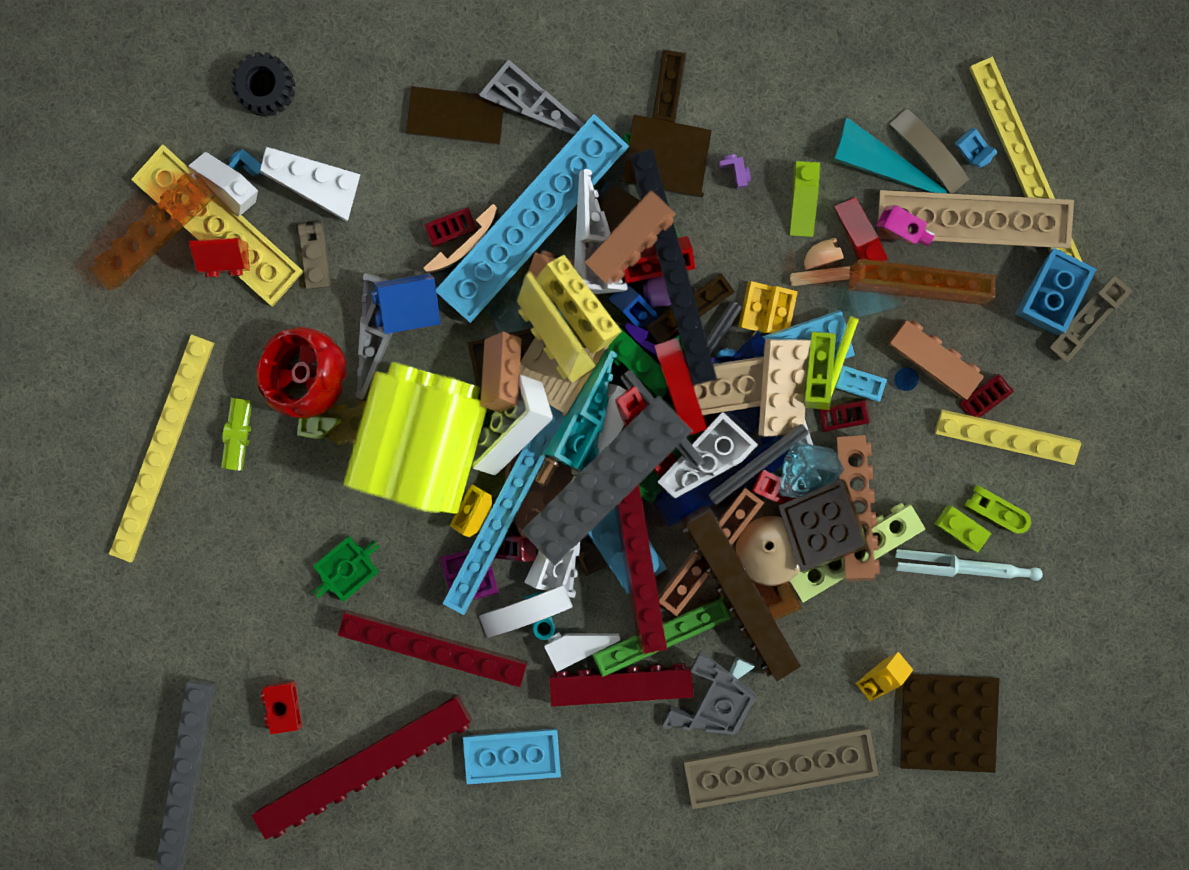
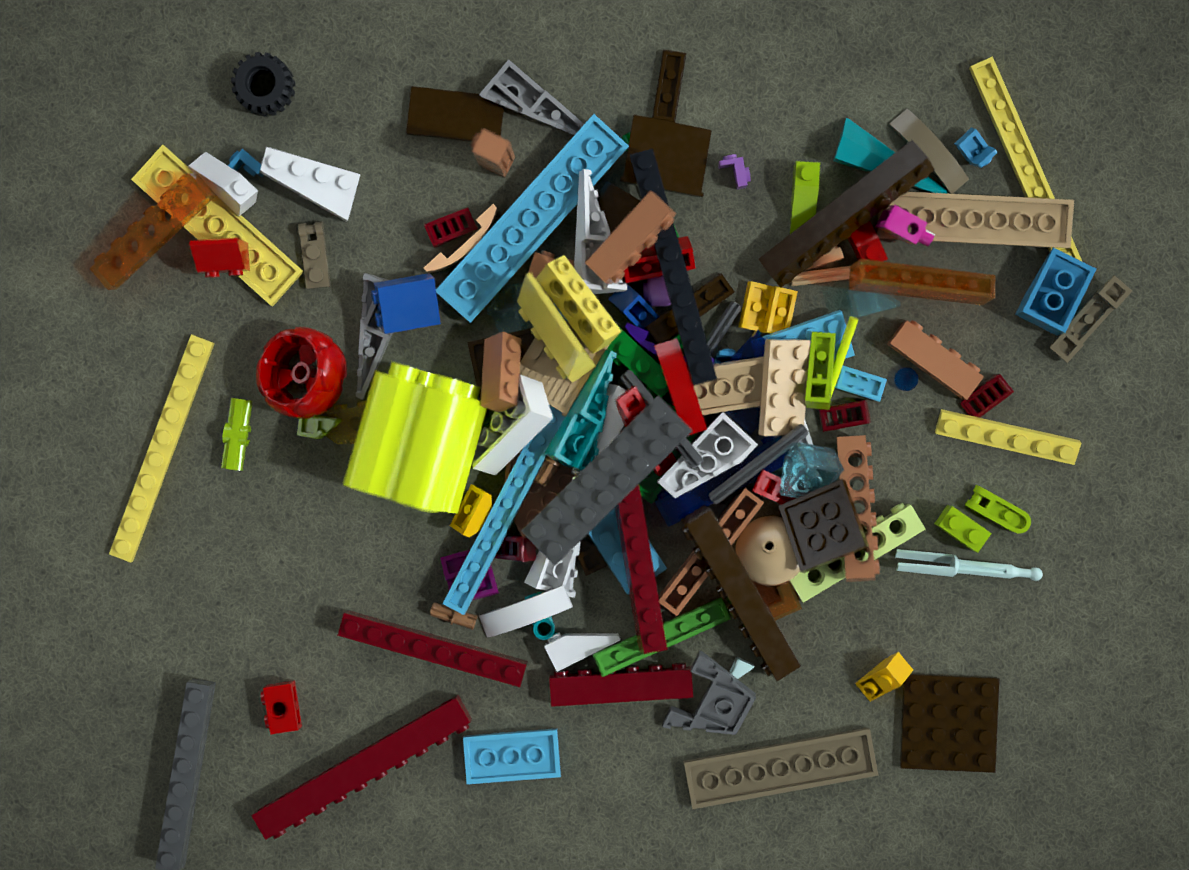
green plate [312,536,380,602] -> none
none -> medium nougat axle [430,603,478,630]
none -> nougat brick [471,129,515,178]
none -> dark brown brick [758,140,935,288]

